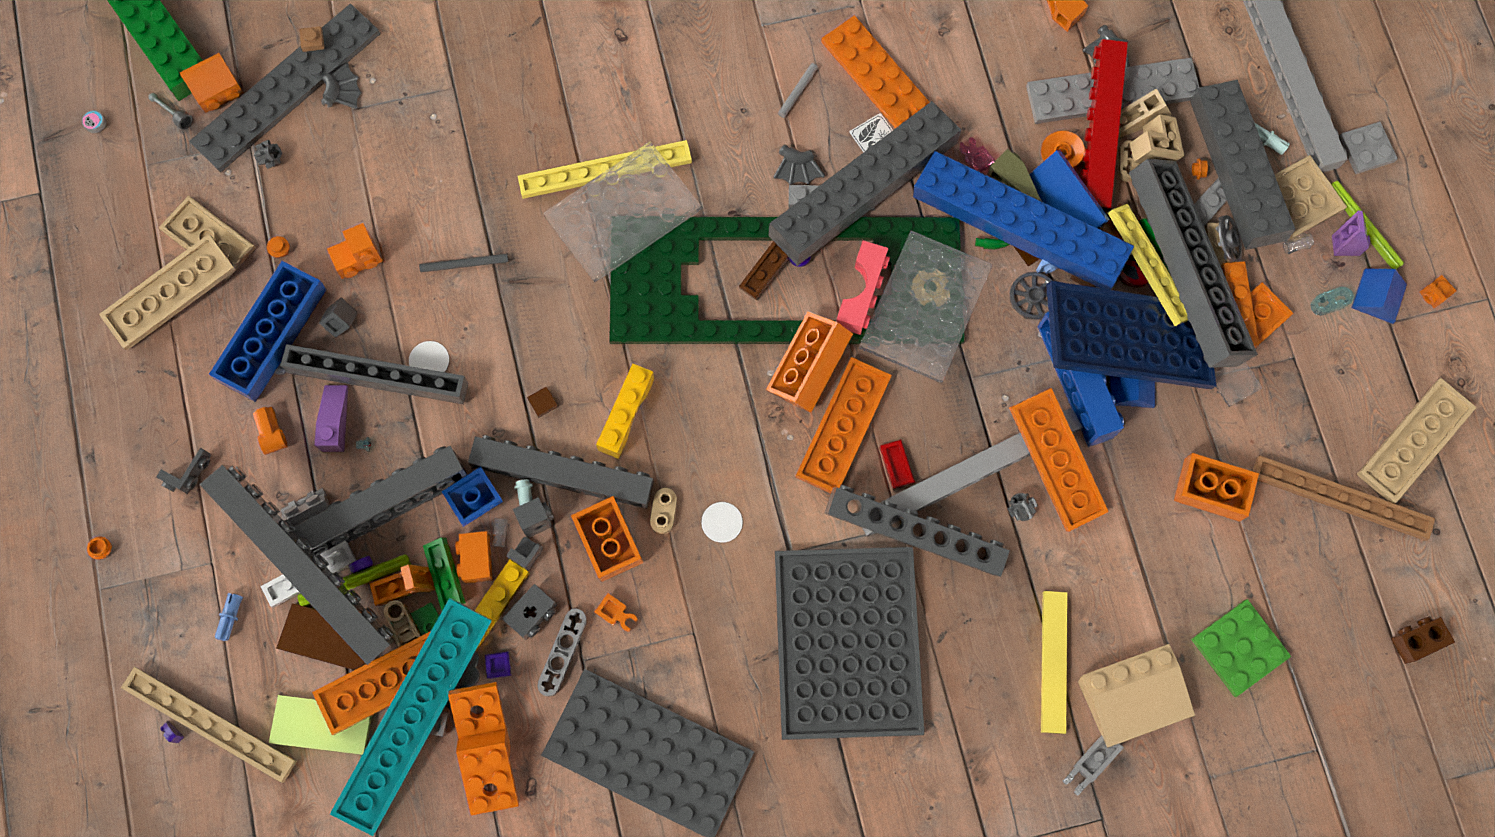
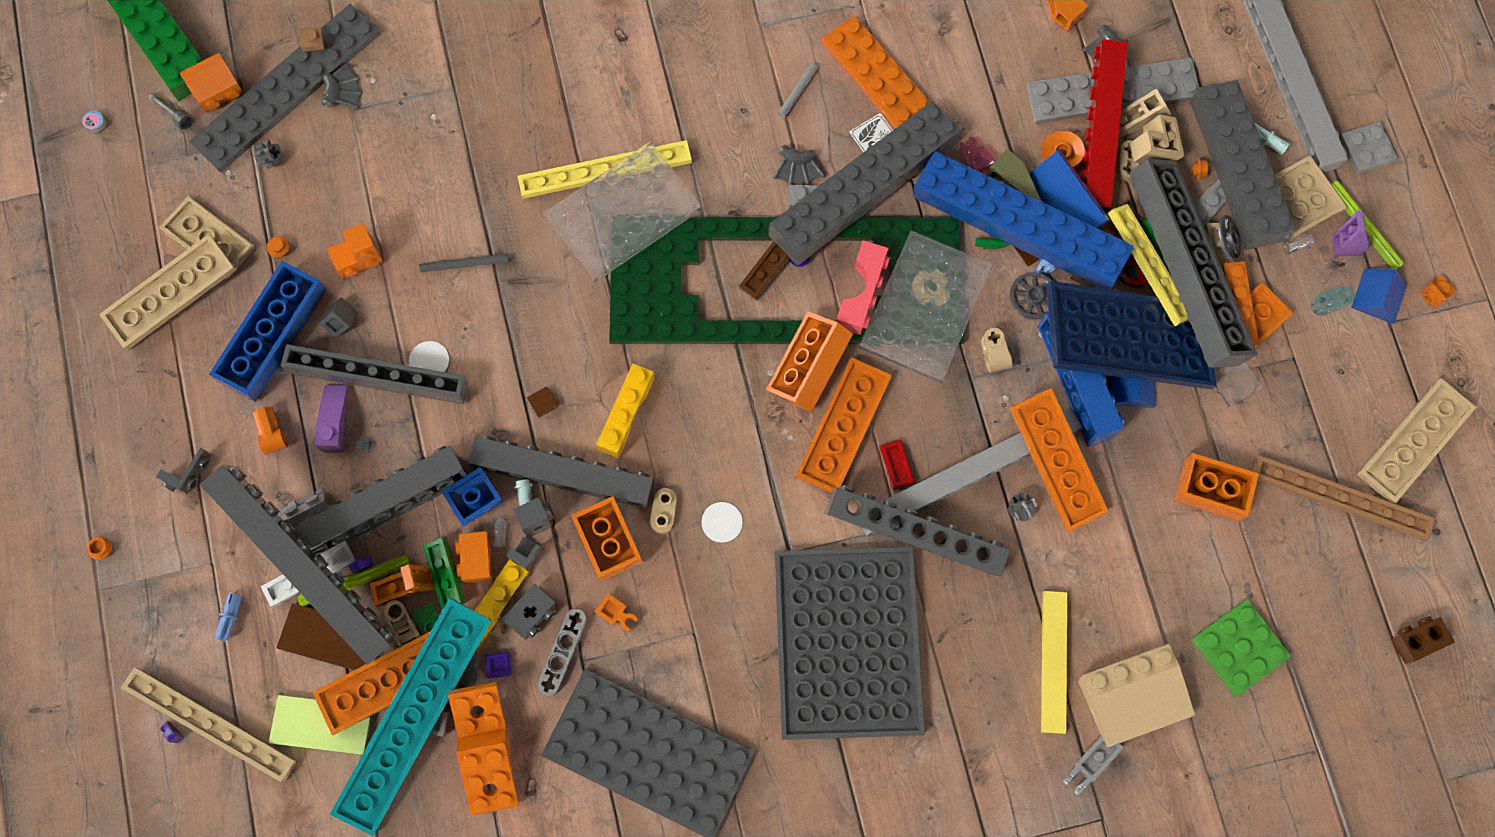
none -> tan piece [981,328,1012,373]

